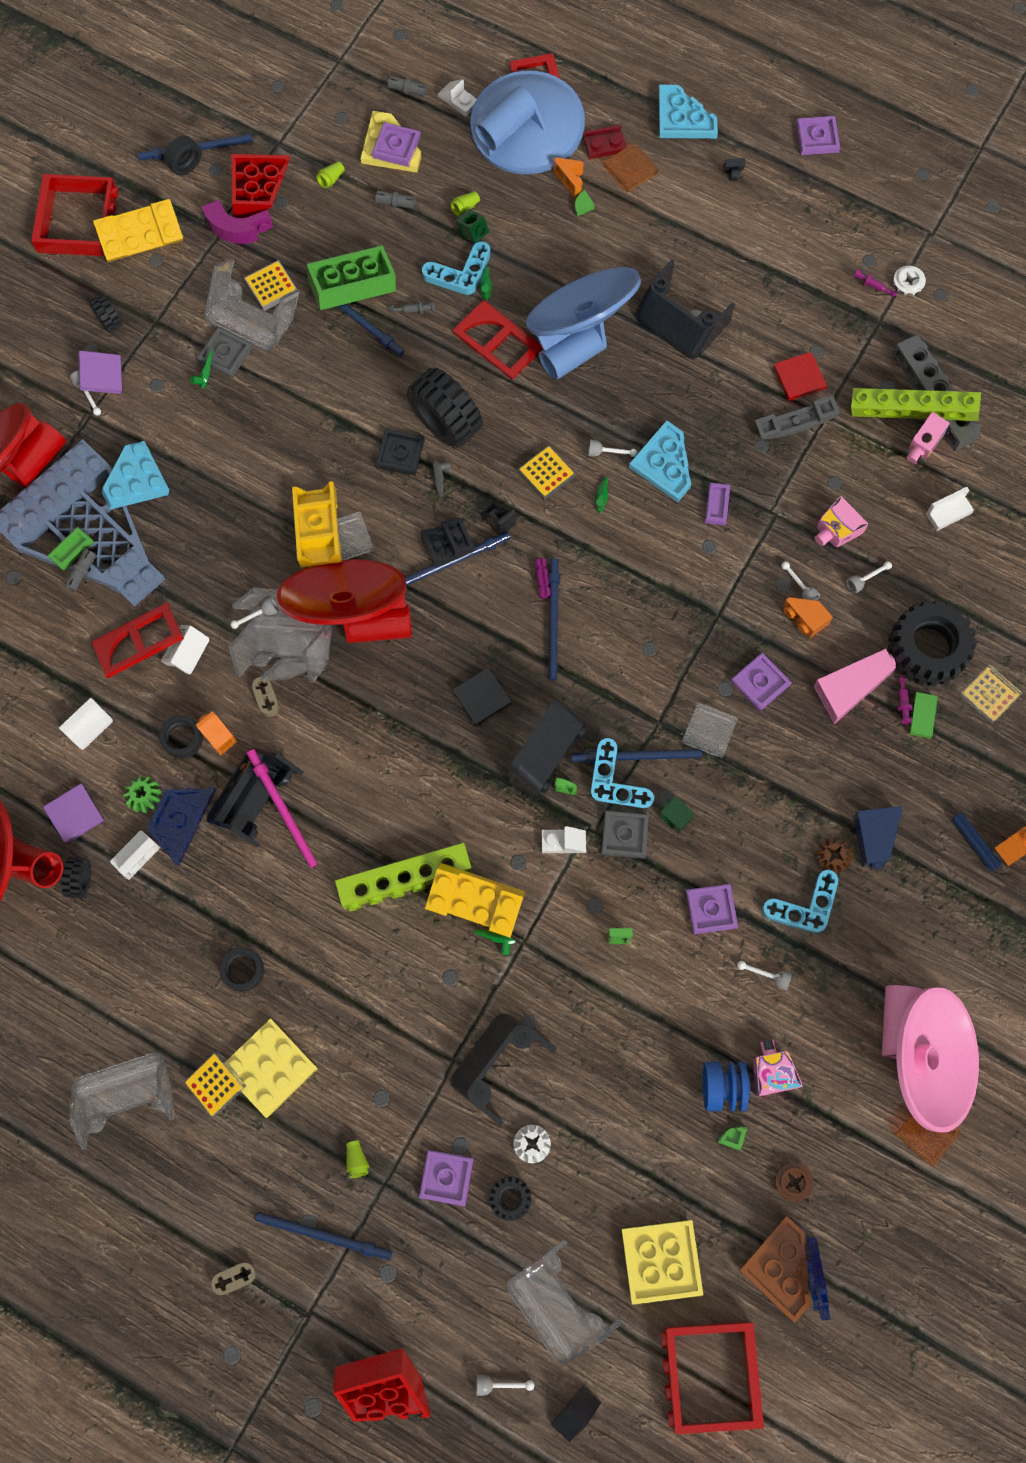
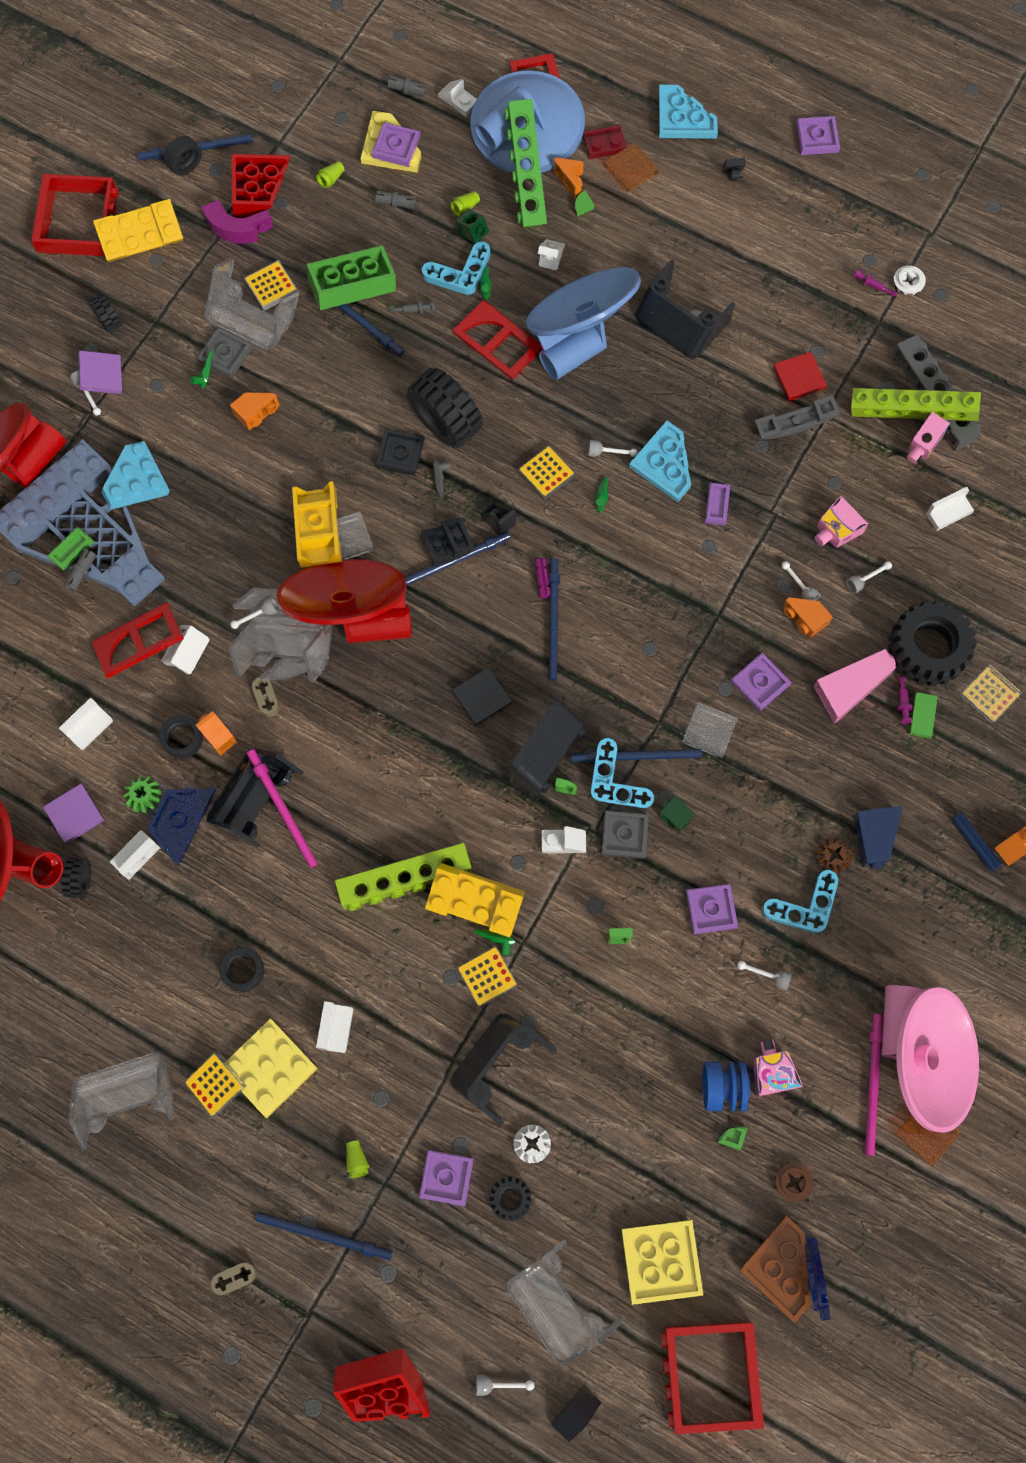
none -> orange slope [230,393,280,431]
none -> white panel [316,1001,353,1053]
none -> yellow tile [457,946,518,1008]
none -> bright green brick [504,99,547,228]
none -> white slope [538,239,565,270]
none -> dark pink bar [865,1014,883,1156]

